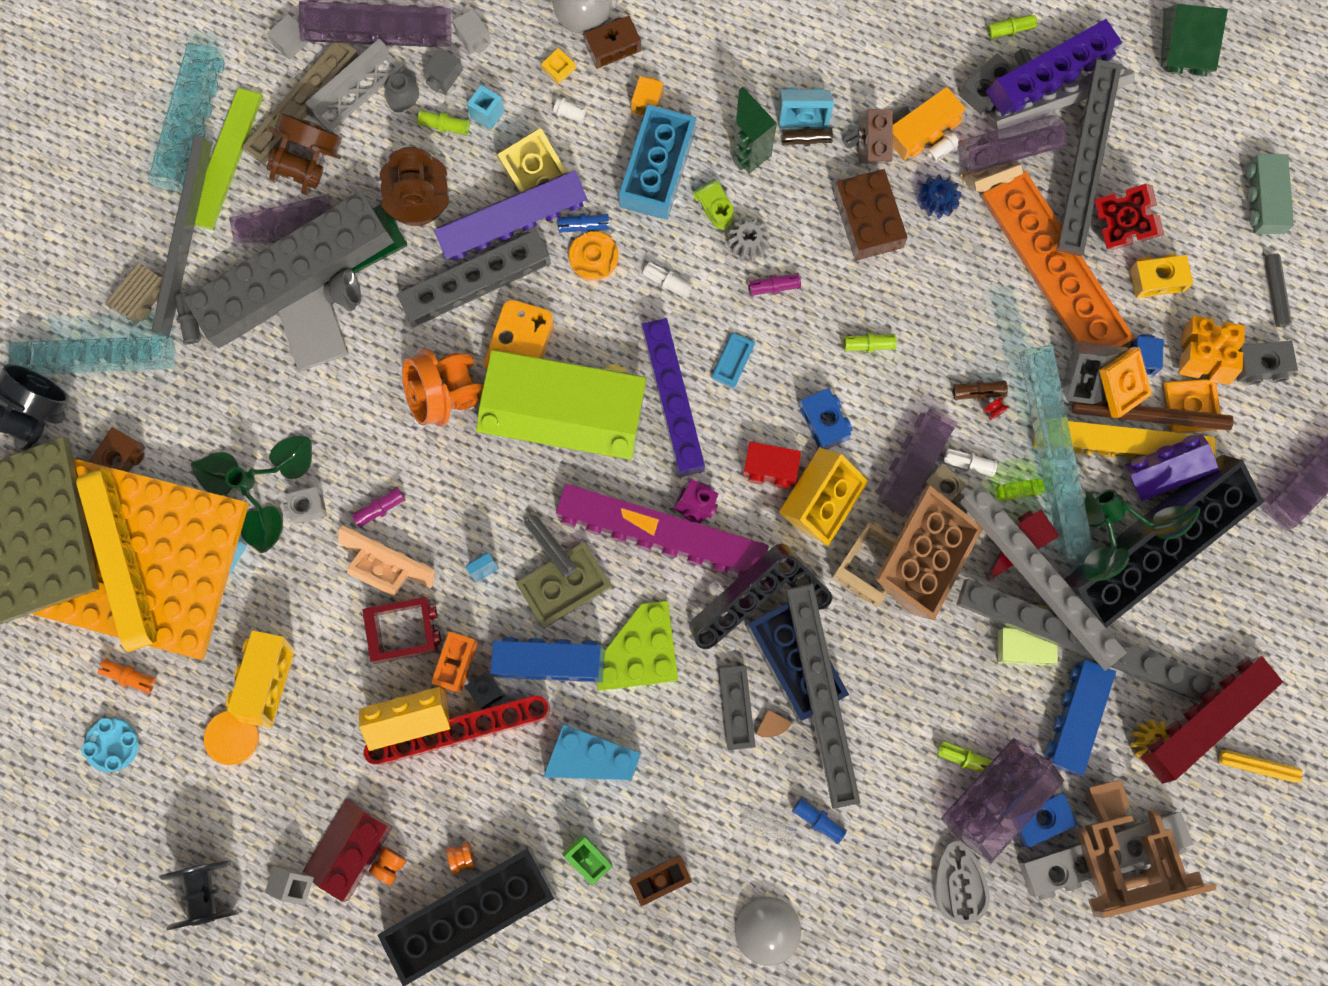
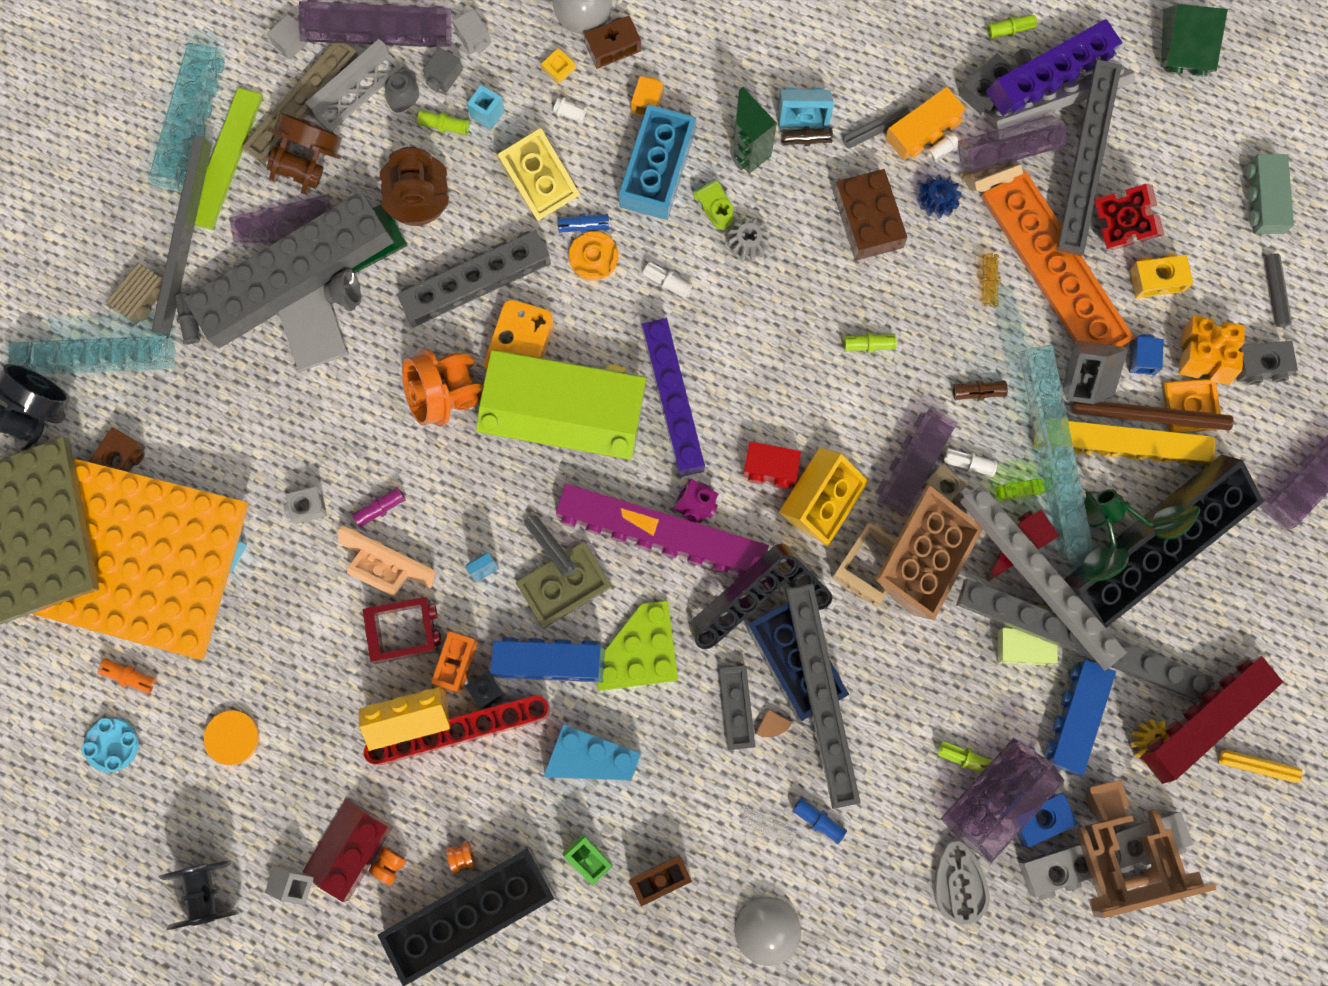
yellow beam [76,467,157,652] -> none
dark green plant [191,436,312,553] -> none
yellow brick [226,630,295,729] -> none
dark purple brick [434,170,588,261] -> none
dark azure tile [711,332,755,389] -> none
magenta pin [748,272,801,297] -> none
blue brick [798,388,852,449] -> none
reddish brown brick [859,109,893,164] -> none
red bush [983,397,1010,421] -> none
light orange tile [1099,347,1152,418] -> none
dark purple brick [1125,433,1220,502] -> none
none -> clear yellow pin [980,253,1001,307]

